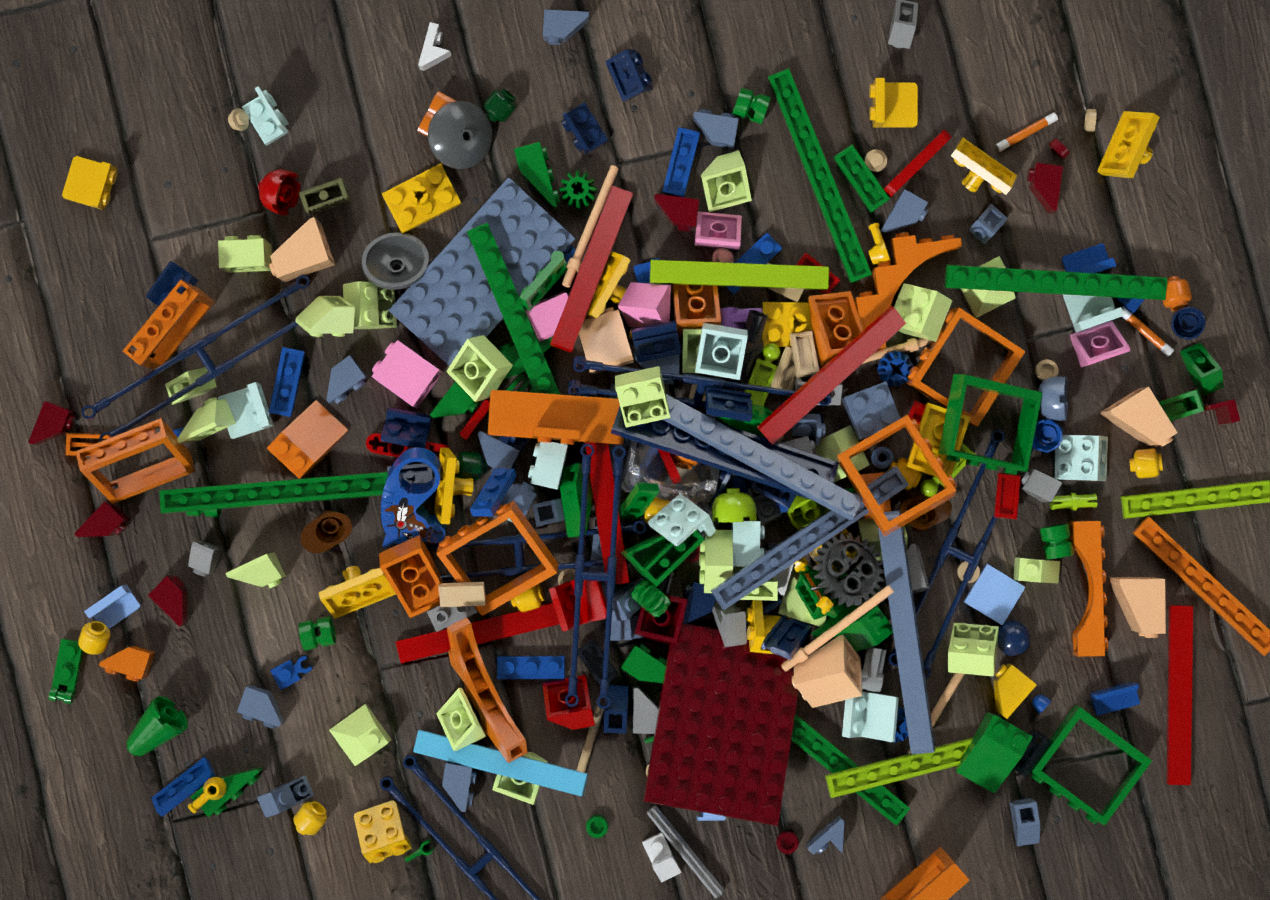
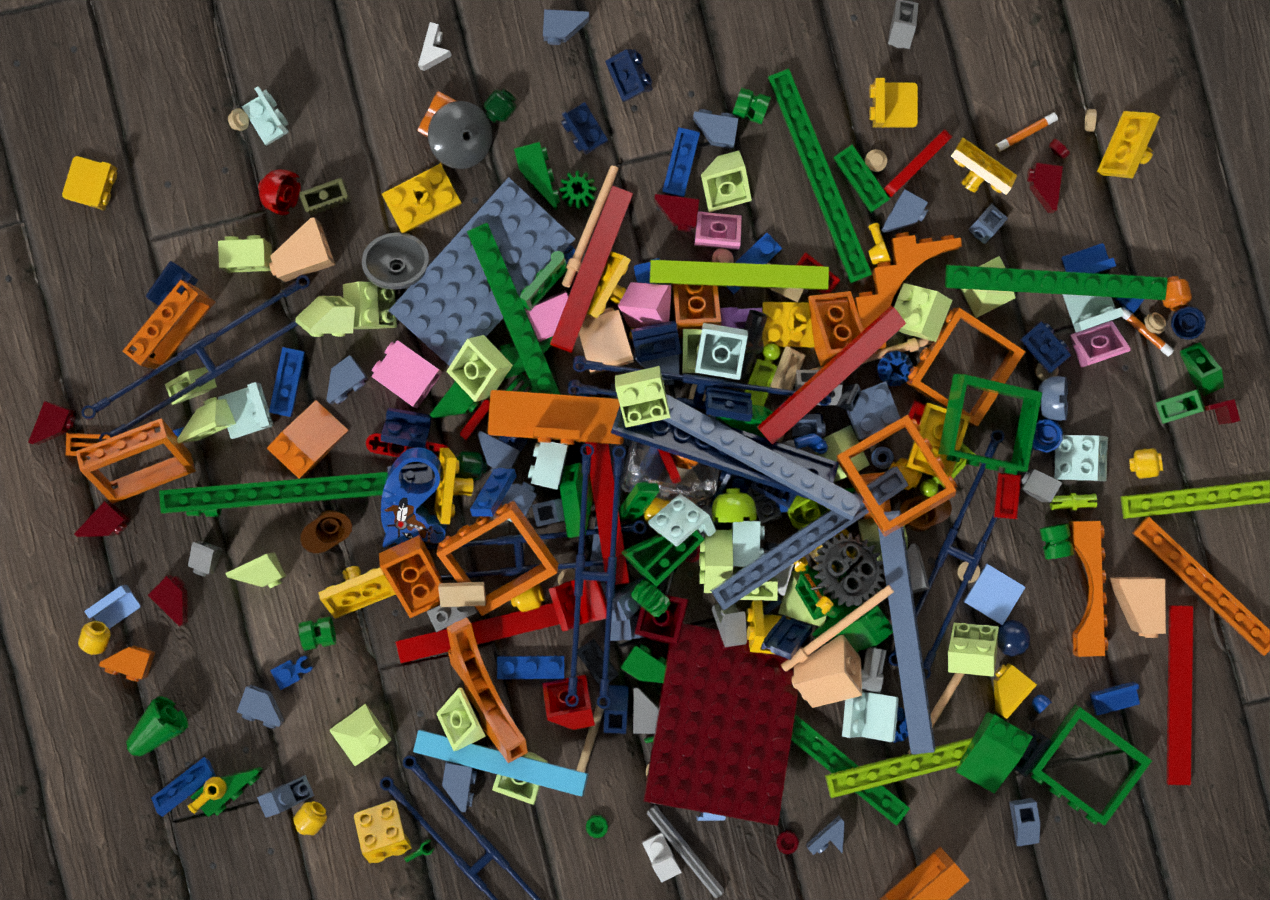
green plate [49,638,84,704] -> none
dark blue slope [683,581,716,624] -> none
tan tile [789,331,819,378] -> none
yellowish green slope [1013,557,1060,583] -> none
light nougat slope [1100,387,1177,447] -> none
none -> blue arm [794,433,828,454]
none -> black slope [837,383,861,412]
none -> dark blue bracket [1020,321,1071,373]
none -> tan plate [1144,312,1166,334]

